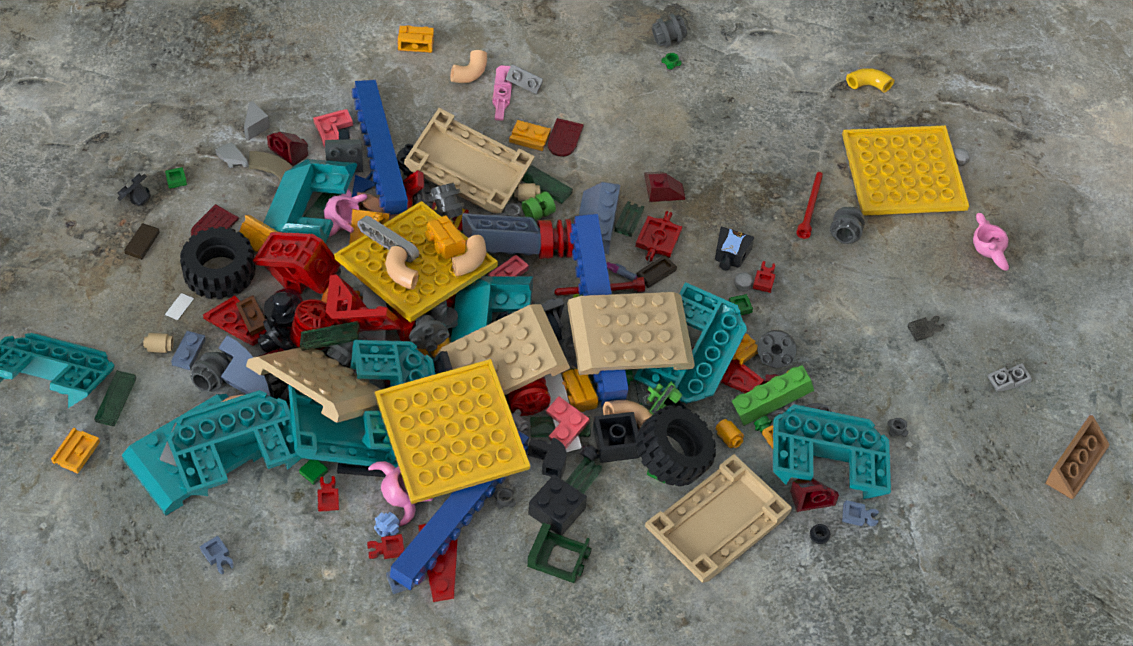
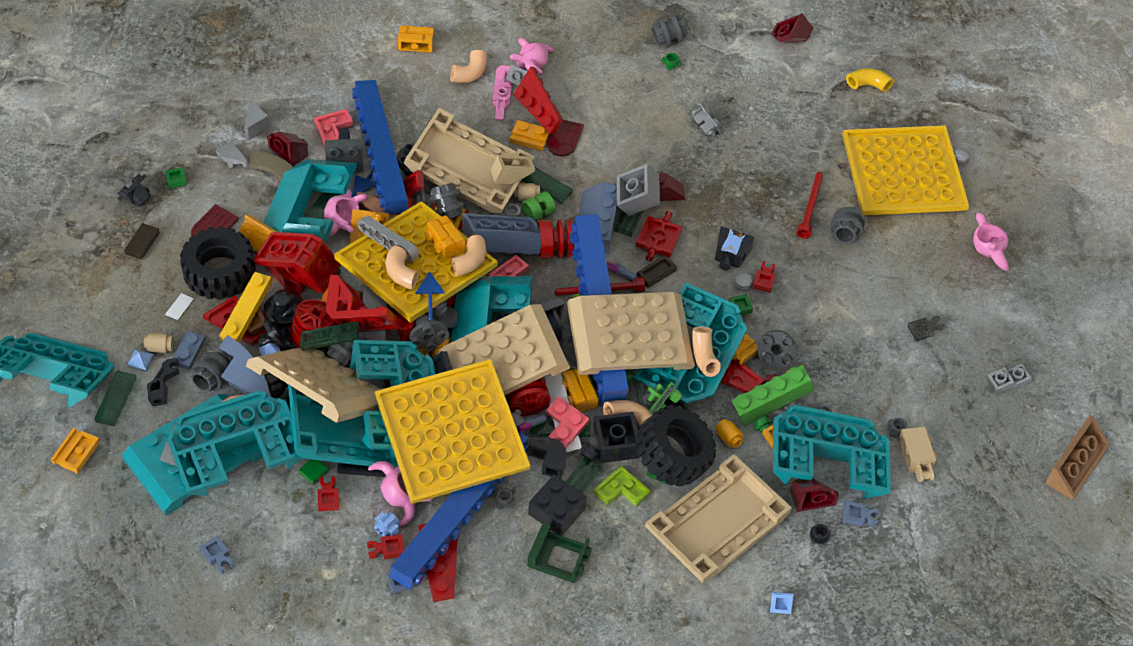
none -> light blue slope [127,349,154,371]
none -> black piece [147,358,179,406]
none -> yellow plate [219,272,273,343]
none -> light blue slope [259,343,281,356]
none -> blue piece [415,271,445,321]
none -> tan slope [490,155,535,184]
none -> bright pink piece [510,38,553,75]
none -> red wing [513,66,563,135]
none -> piece [516,414,547,432]
none -> lime tile [593,465,651,506]
none -> light grey brick [617,164,660,216]
none -> light grey hinge [691,102,721,137]
none -> light nougat cylinder [692,326,721,377]
none -> light blue slope [770,592,794,614]
none -> dark red slope [771,13,813,43]
none -> tan brick [898,426,937,482]

